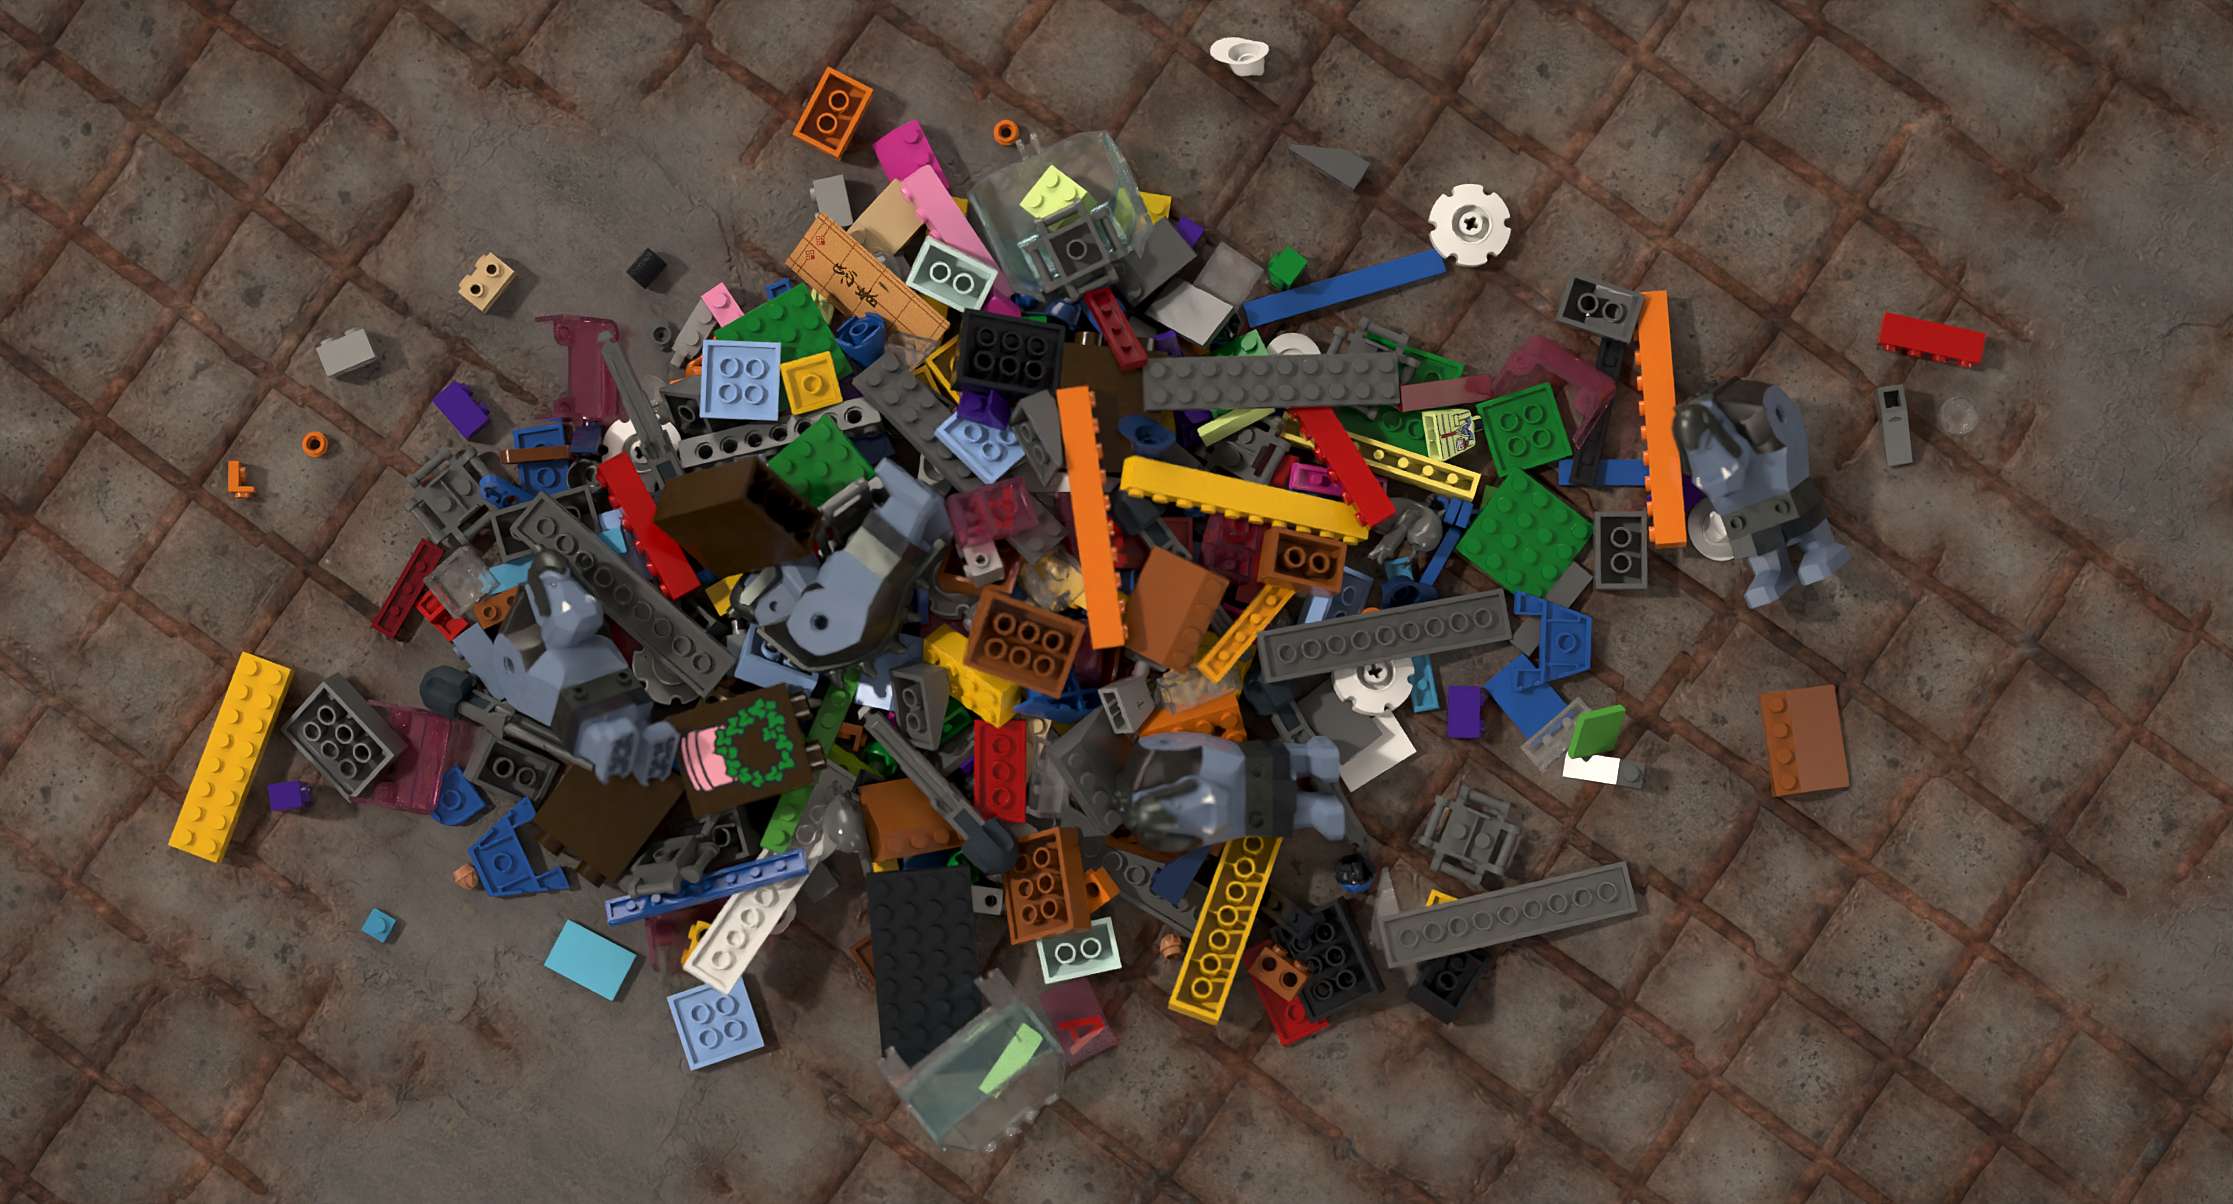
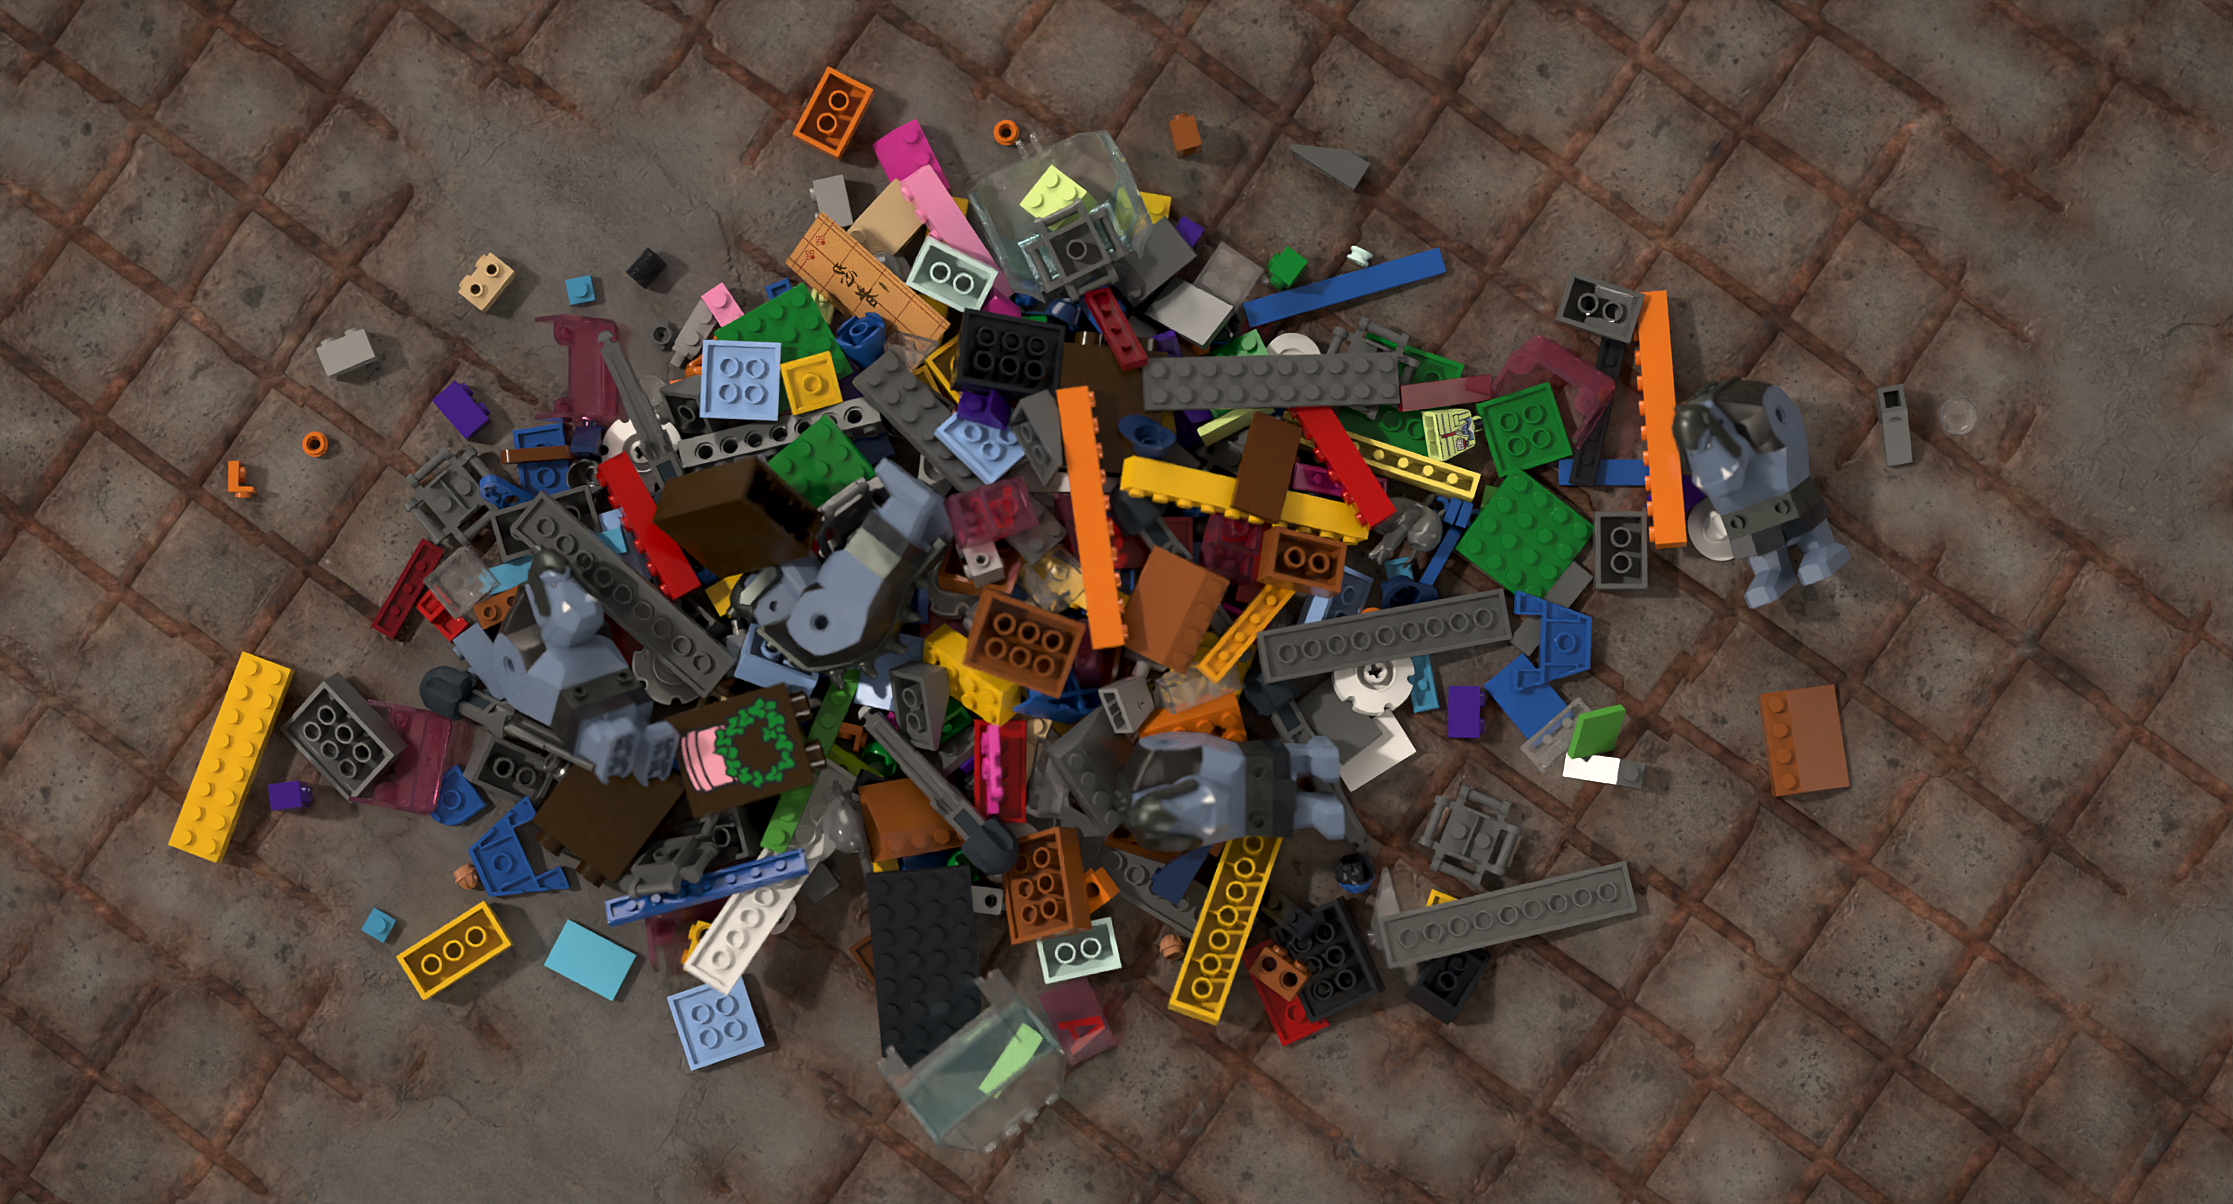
white piece [1210,37,1269,76] -> none
white piece [1428,184,1511,267] -> none
red brick [1876,312,1986,369] -> none
none -> yellow brick [396,901,515,1000]
none -> flat silver wheel [542,753,574,782]
none -> dark azure plate [565,275,596,306]
none -> dark pink wing [981,725,1002,818]
none -> dark orange brick [1169,113,1202,158]
none -> reddish brown tile [1230,411,1303,525]
none -> light aqua bush [1347,246,1373,267]

